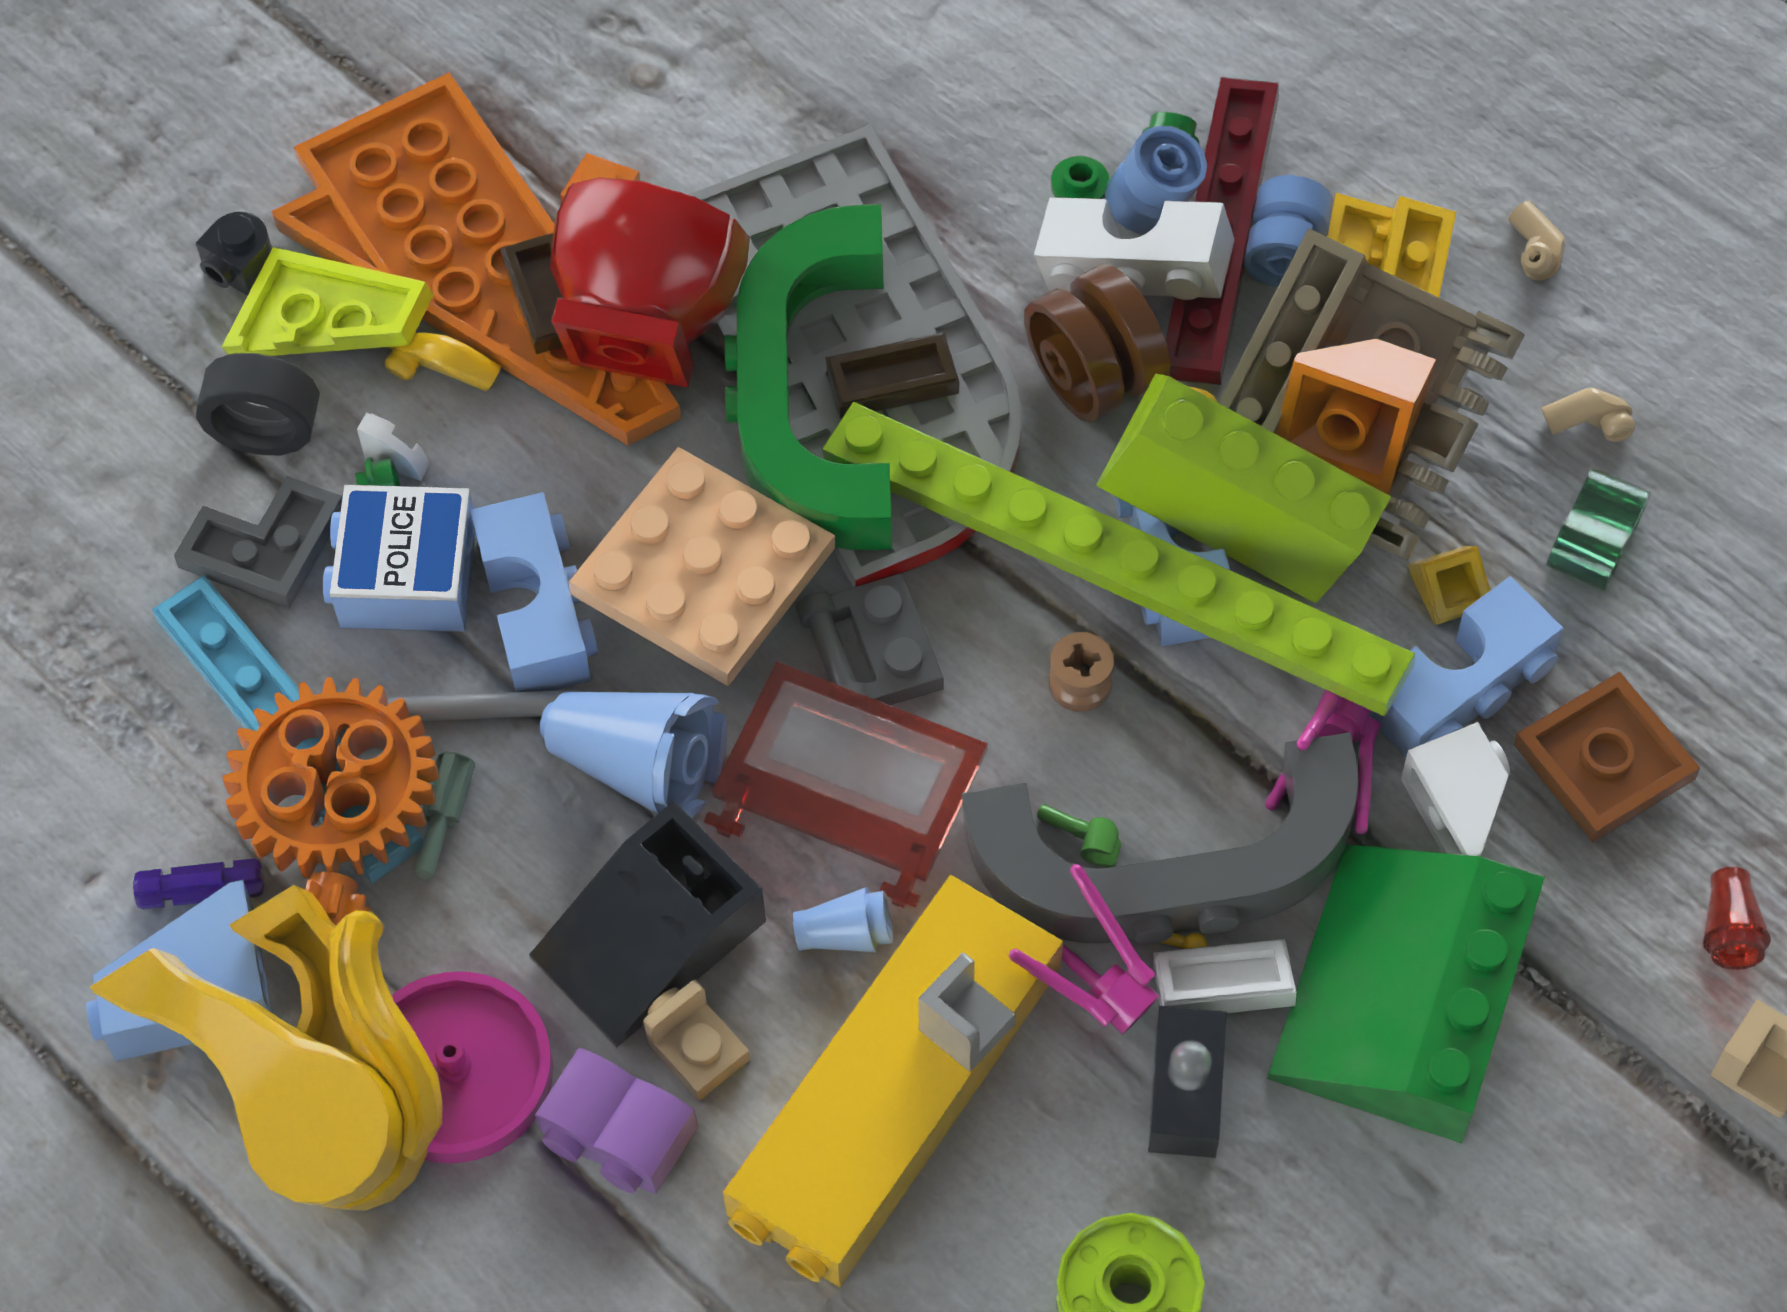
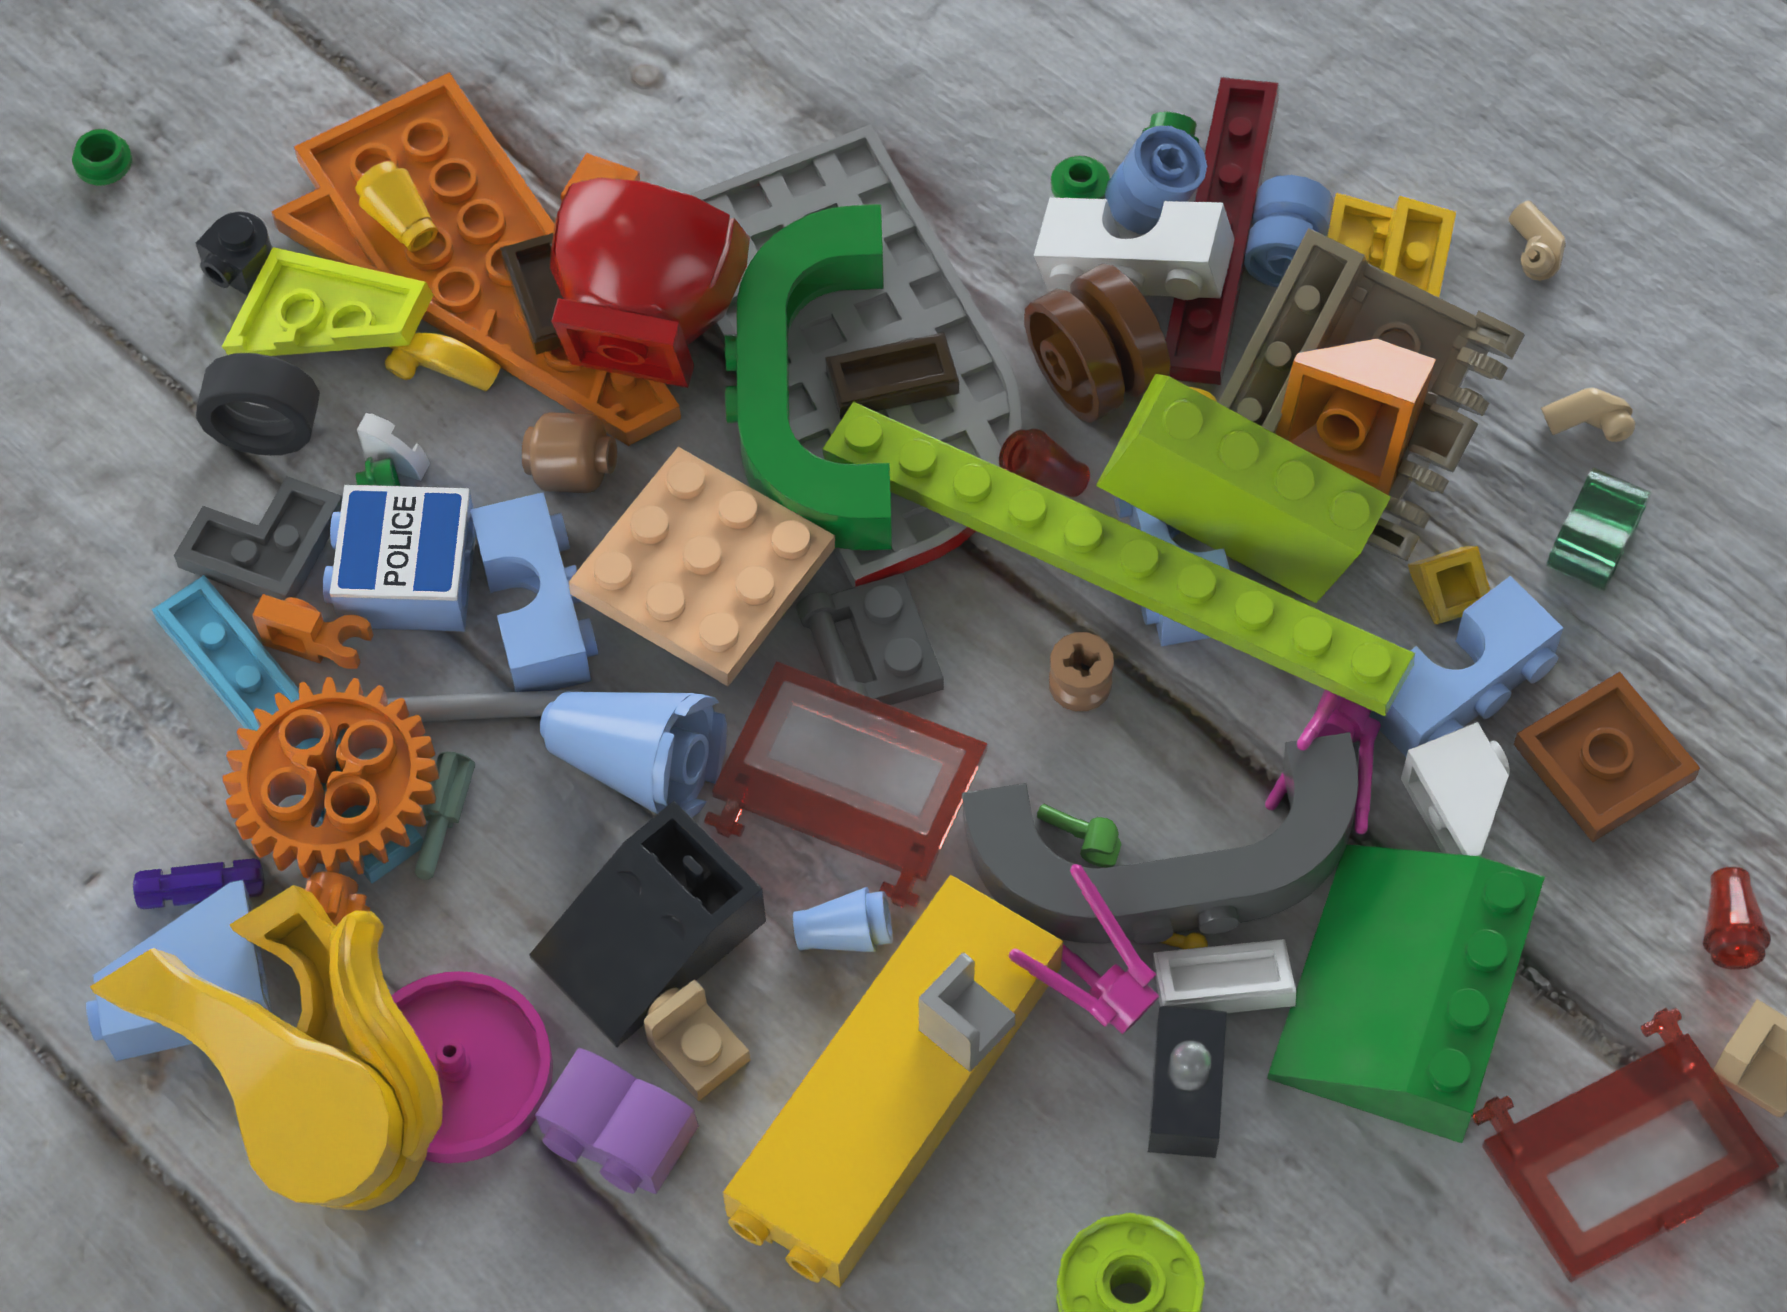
none -> green plate [72,129,132,186]
none -> orange plate [252,594,374,669]
none -> yellow cone [355,161,438,252]
none -> medium nougat head [521,412,617,493]
none -> clear red cone [999,428,1090,498]
none -> clear red piece [1472,1008,1780,1283]

